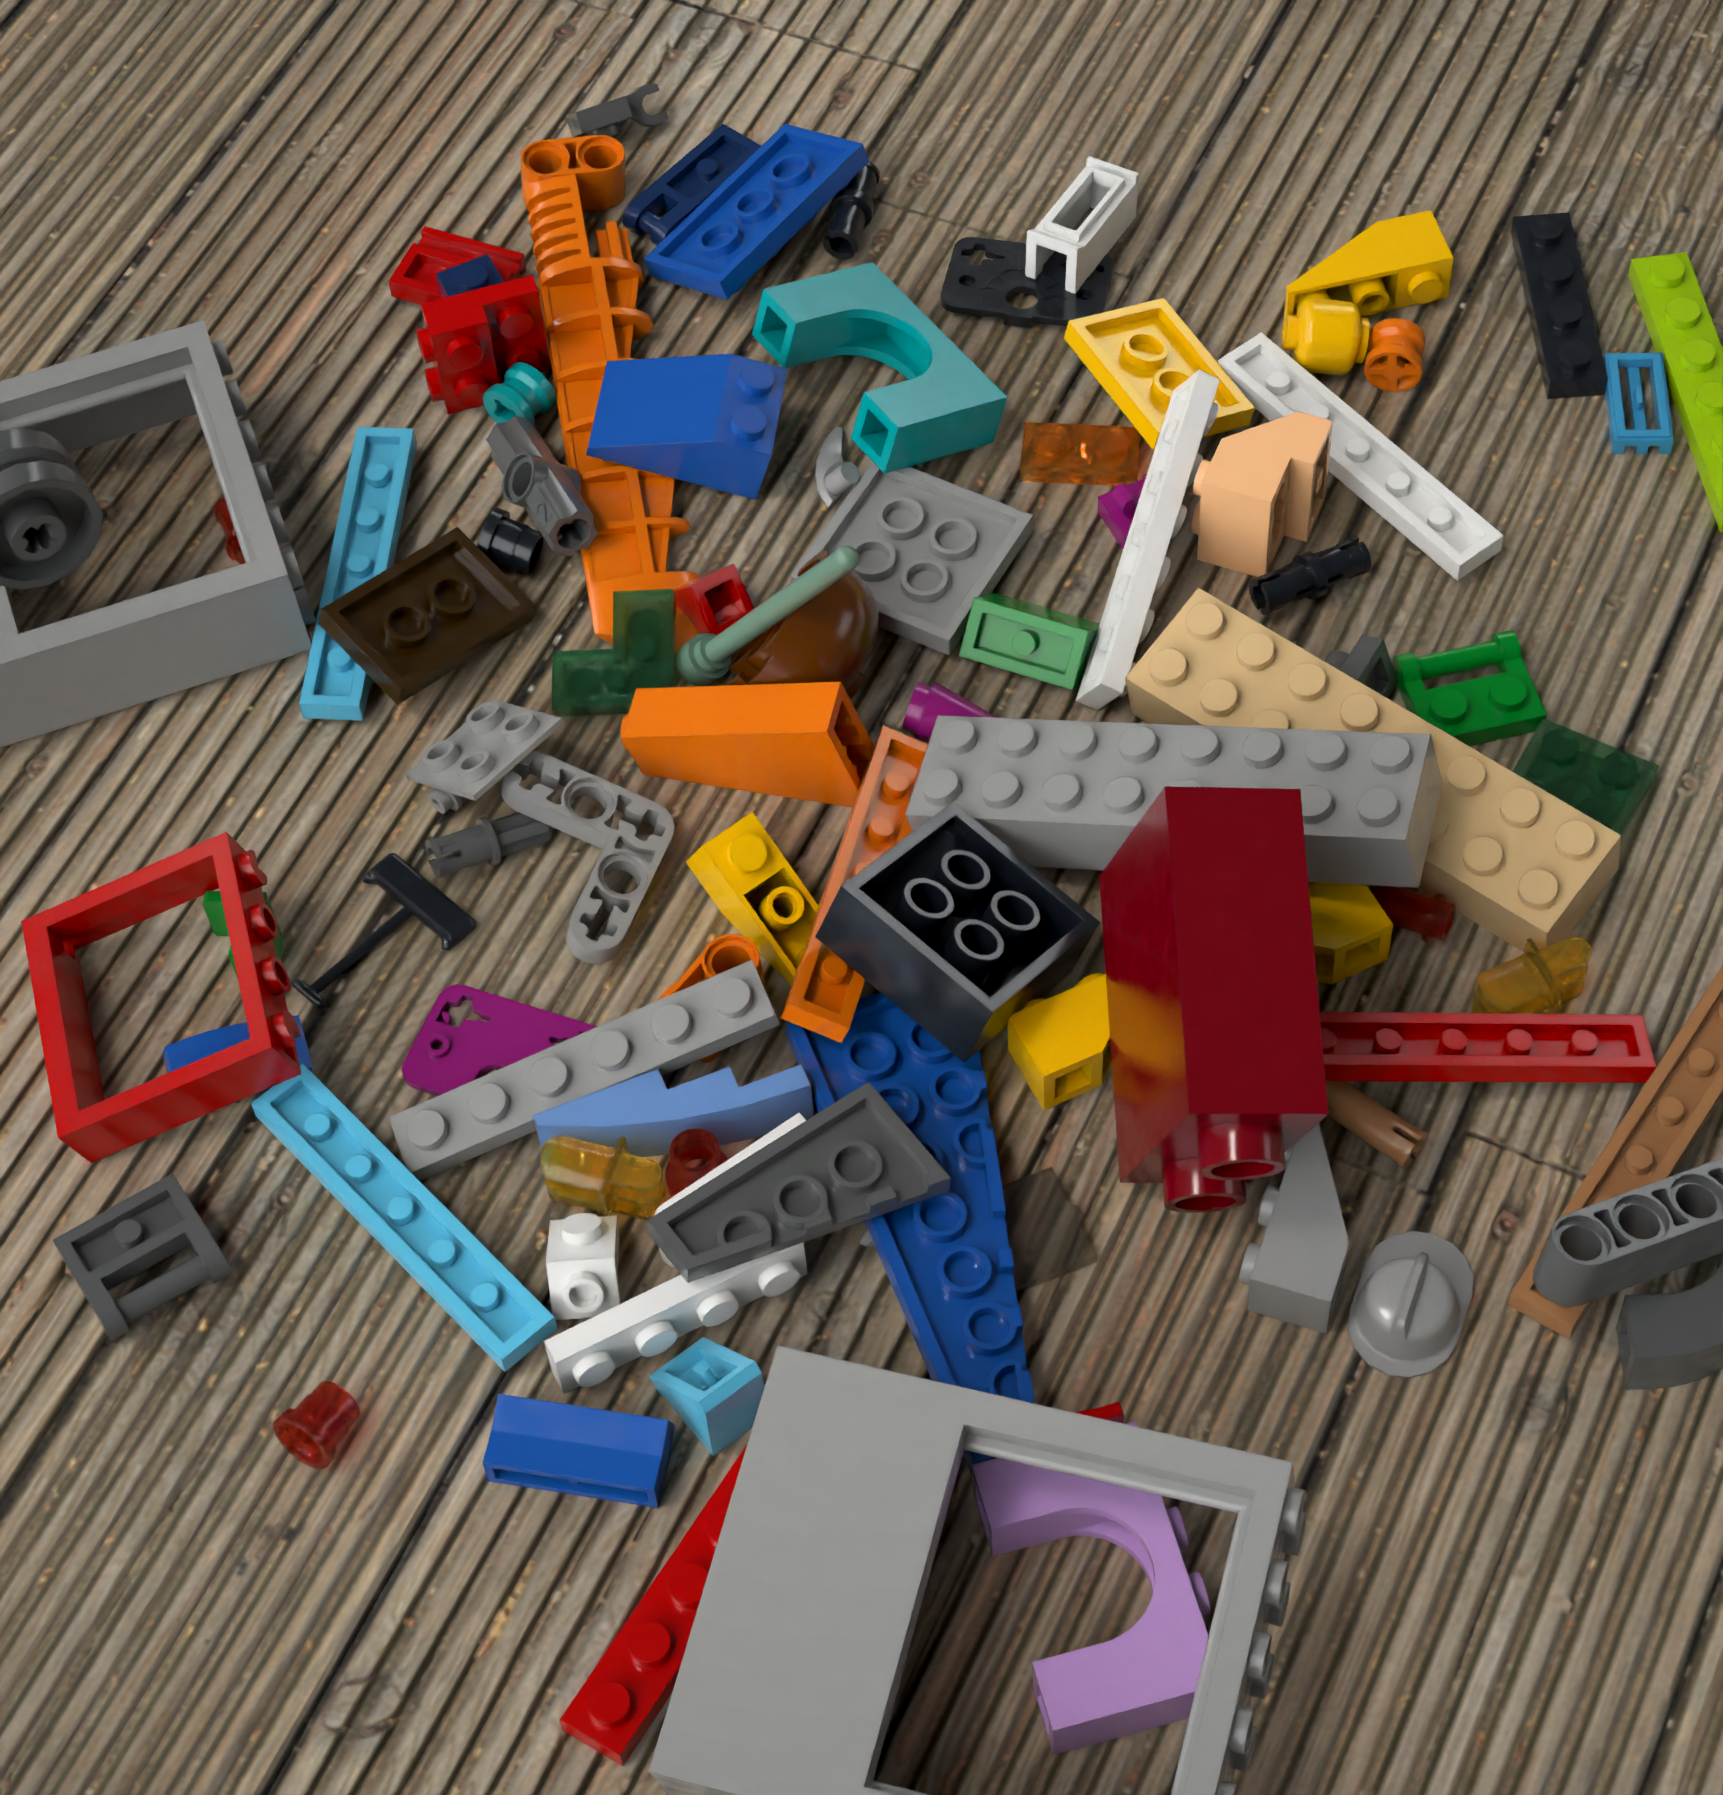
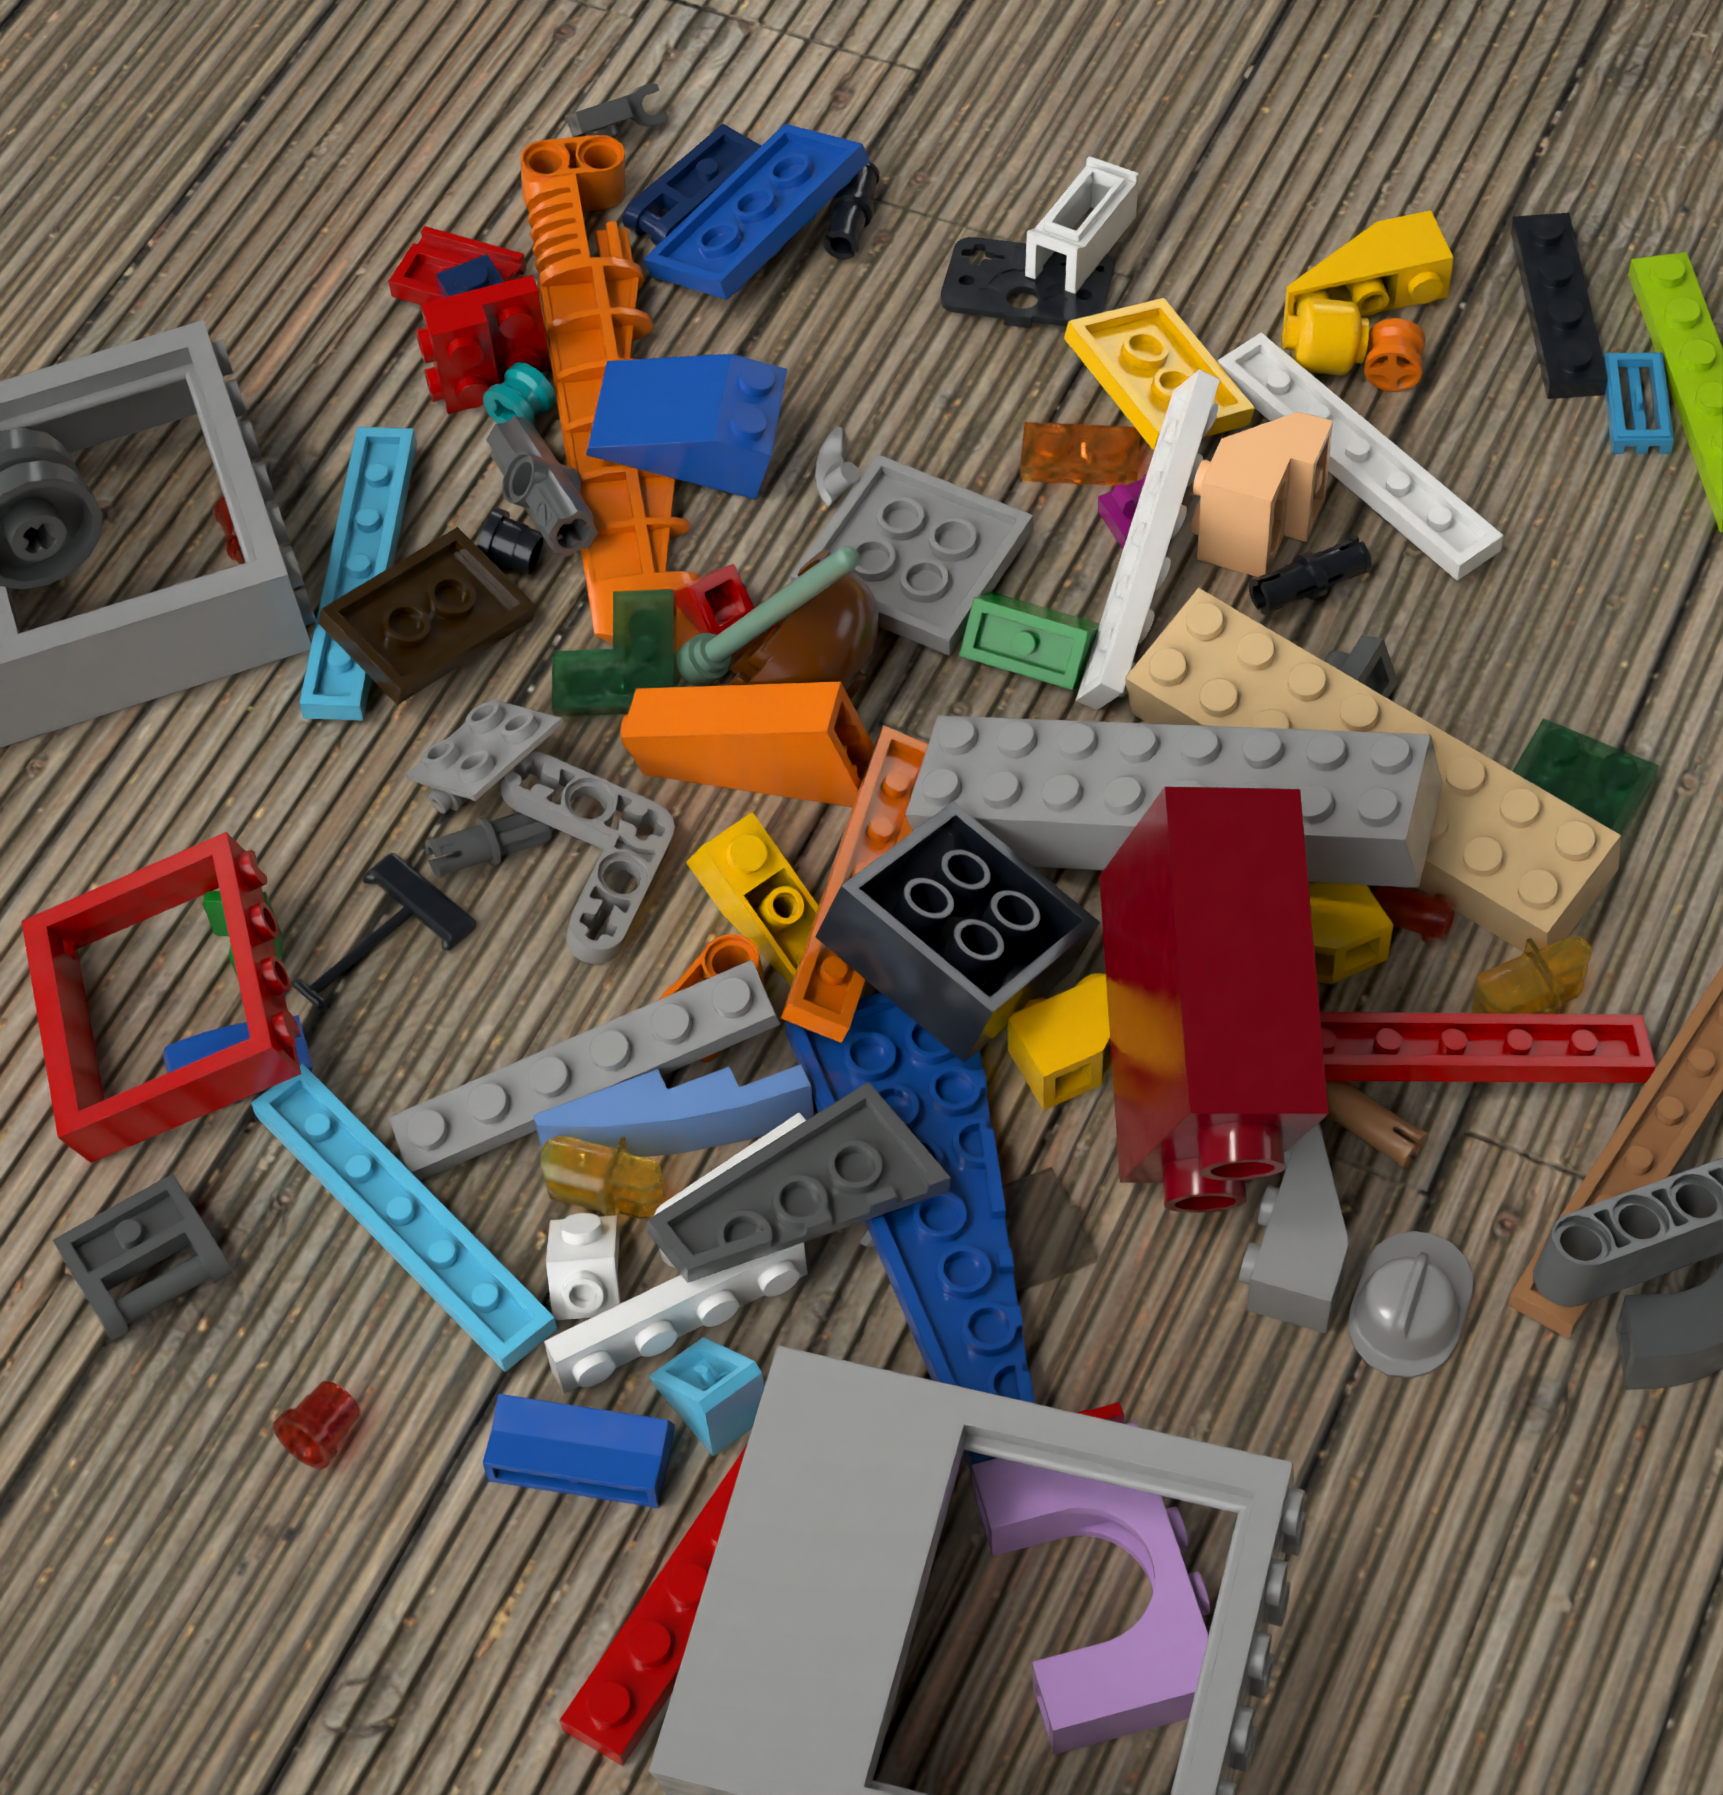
magenta axle [402,984,597,1096] -> none
clear red piece [665,1128,728,1197] -> none
teal arch [752,262,1007,474] -> none
magenta cone [902,682,998,742] -> none
green plate [1392,630,1547,746] -> none

